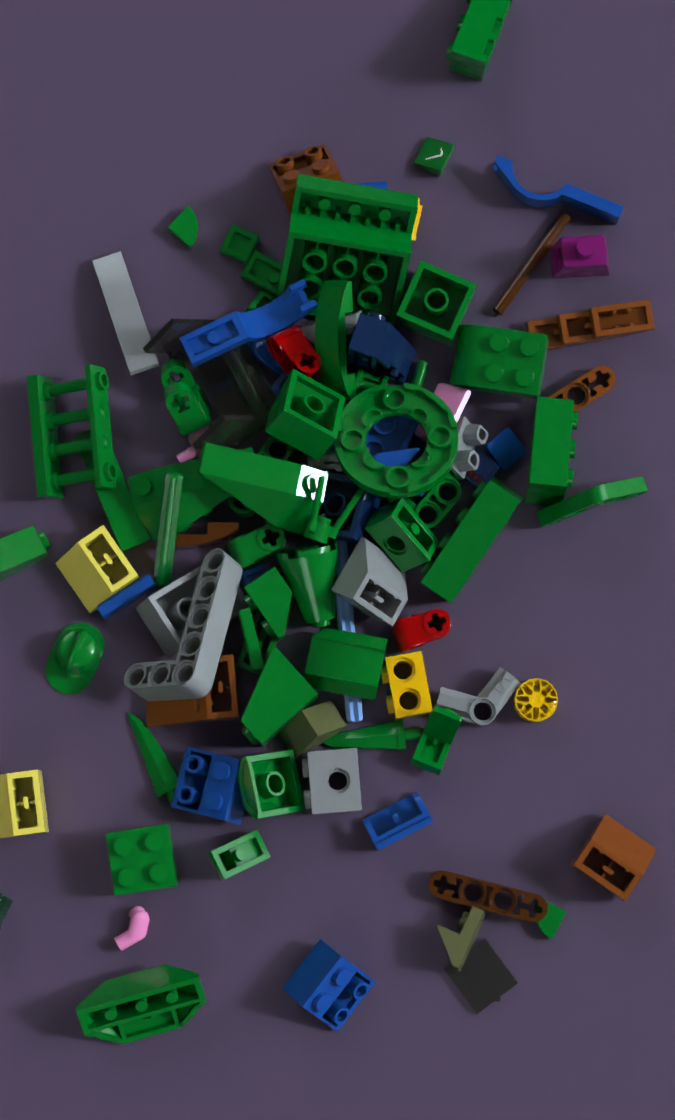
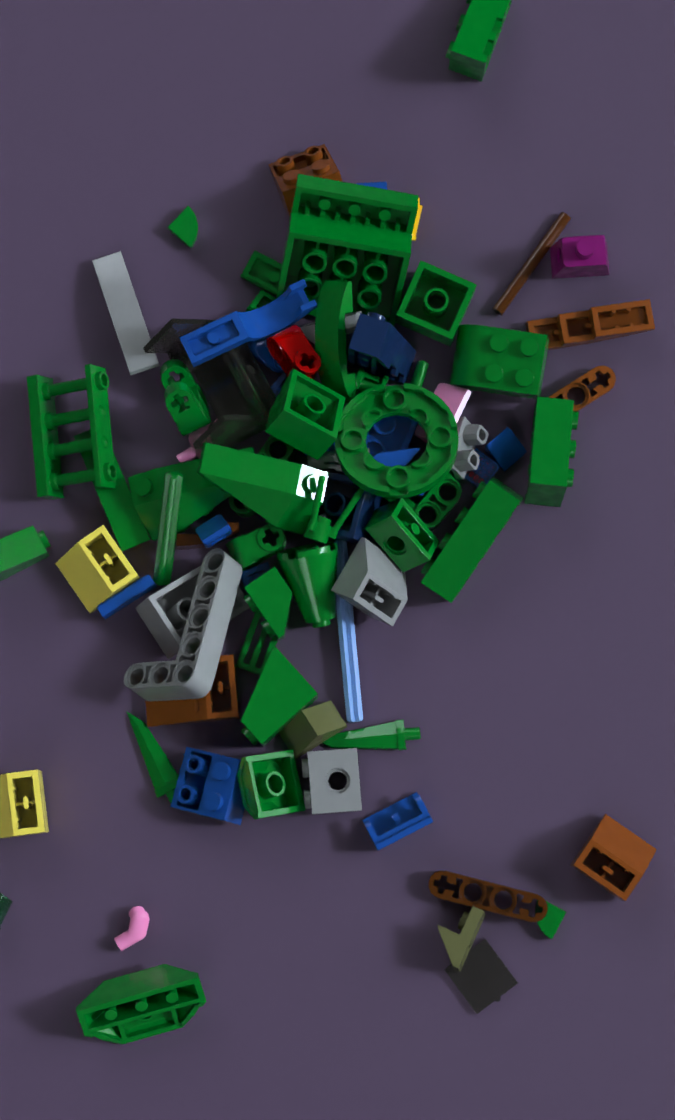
green piece [45,622,105,694] -> none
green brick [106,824,179,896] -> none
green slope [208,830,271,881] -> none
green tile [220,224,260,265] -> none
green tile [238,608,265,673] -> none
blue slope [282,939,376,1032] -> none
green slope [304,628,388,702] -> none
yellow brick [381,651,432,720] -> none
red piece [391,609,451,653] -> none
green bracket [410,706,463,776] -> none
green slope [414,137,455,177] -> none
light grey piece [436,667,521,727] -> none
blue piece [493,155,624,225] -> none
yellow wheel [513,678,558,723] -> none
green beam [536,476,648,528] -> none
none -> blue slope [195,514,232,548]

